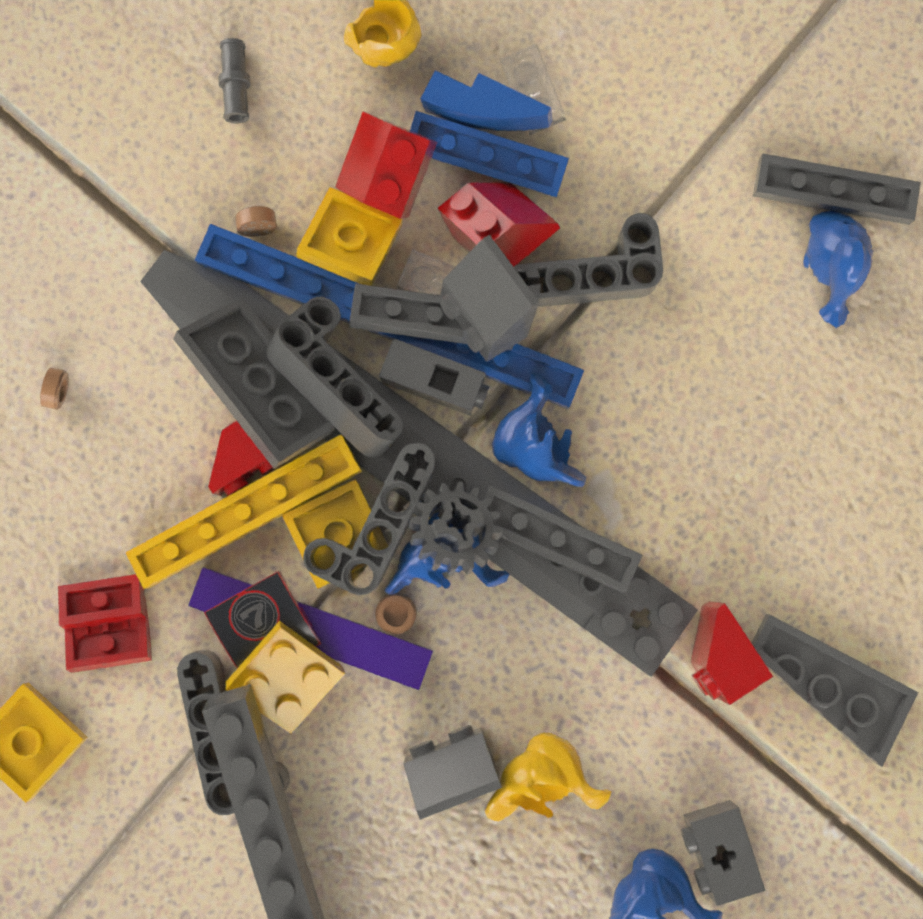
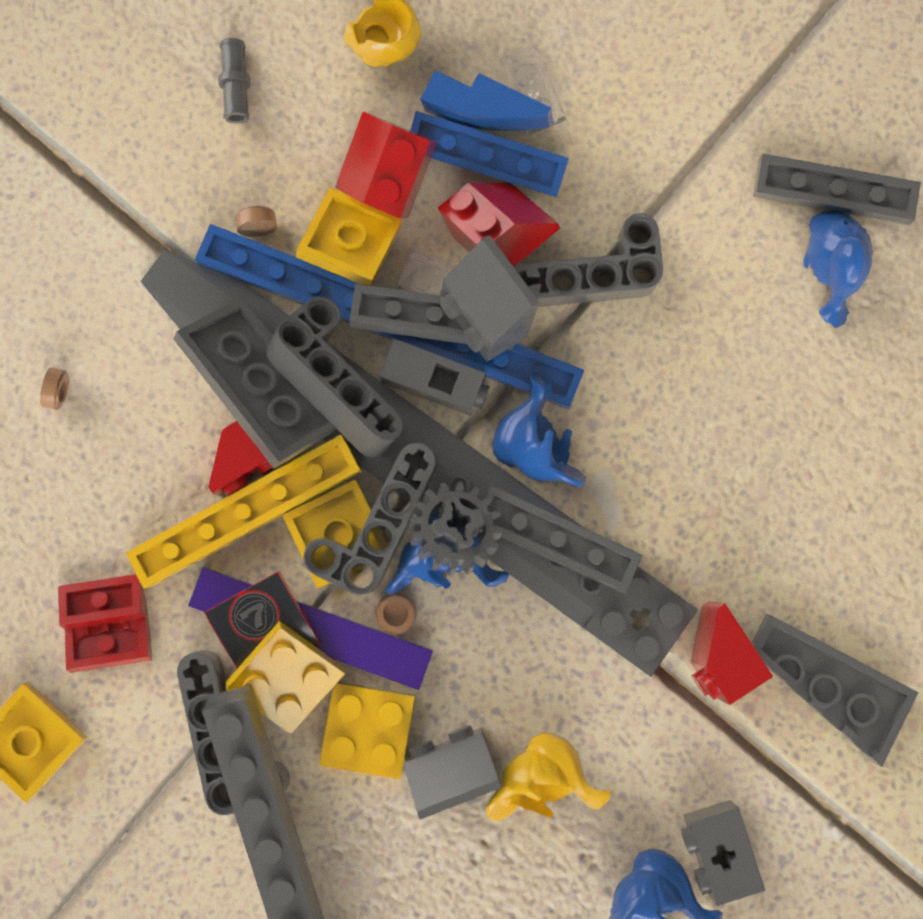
none -> yellow plate [319,682,415,780]

